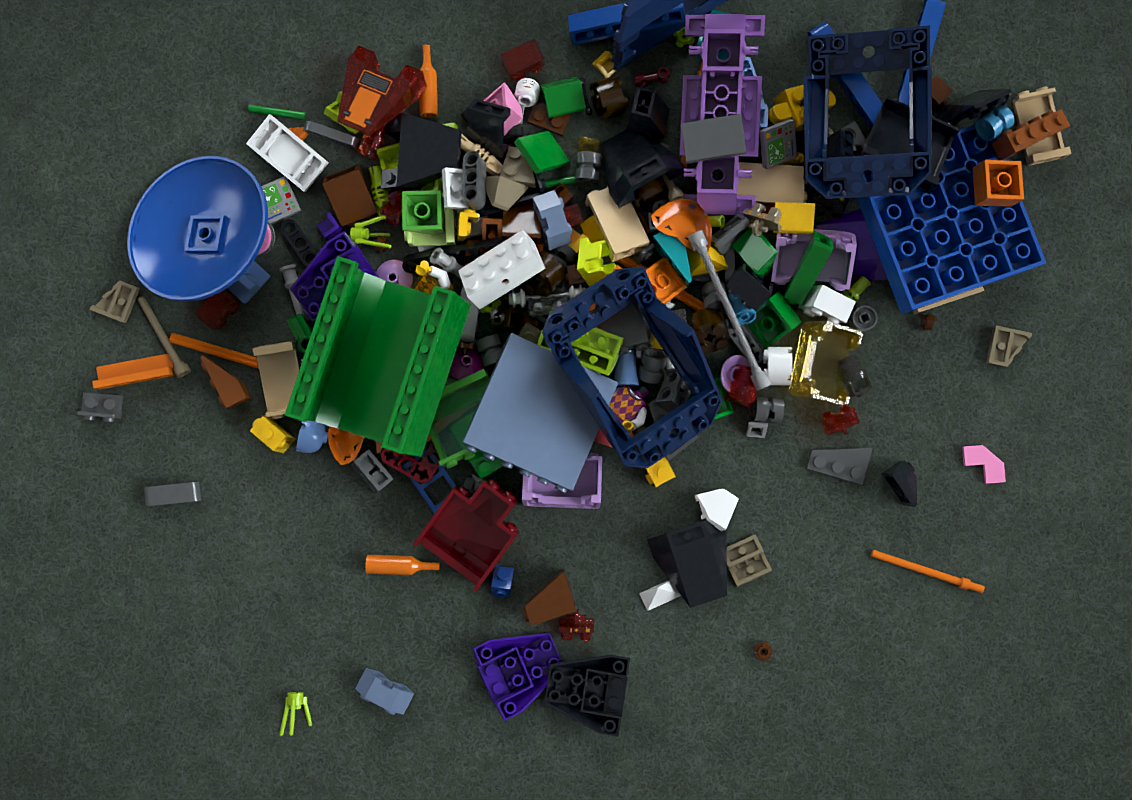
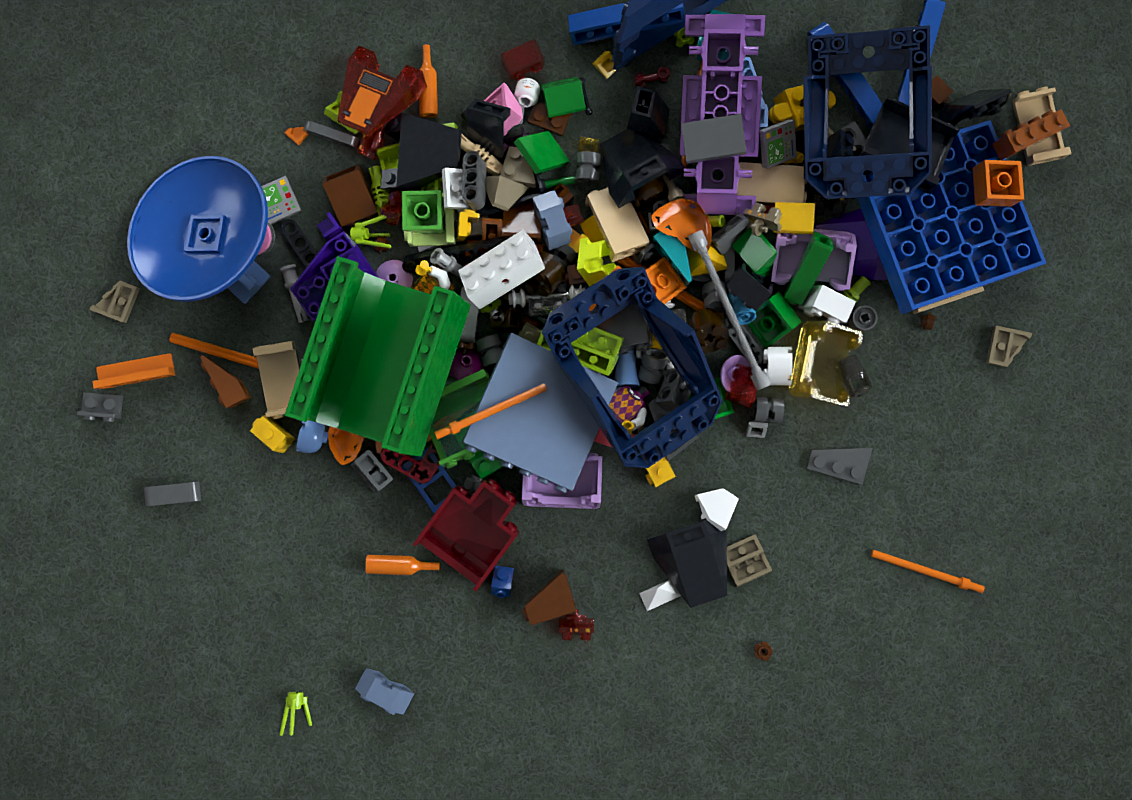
dark tan piece [138,296,191,378] -> none
clear red brick [194,289,241,330] -> none
white slope [246,114,328,192] -> none
green bar [248,105,306,120] -> none
green piece [287,313,312,353] -> none
dark purple wedge [472,632,562,721] -> none
black wedge [544,654,630,737] -> none
dark brown brick [590,76,629,121] -> none
clear red hips [822,404,860,436] -> none
black slope [882,461,917,507] -> none
bright pink tile [962,445,1006,484] -> none
dark azure wheel [975,105,1014,141] -> none
none -> orange bar [434,383,547,440]

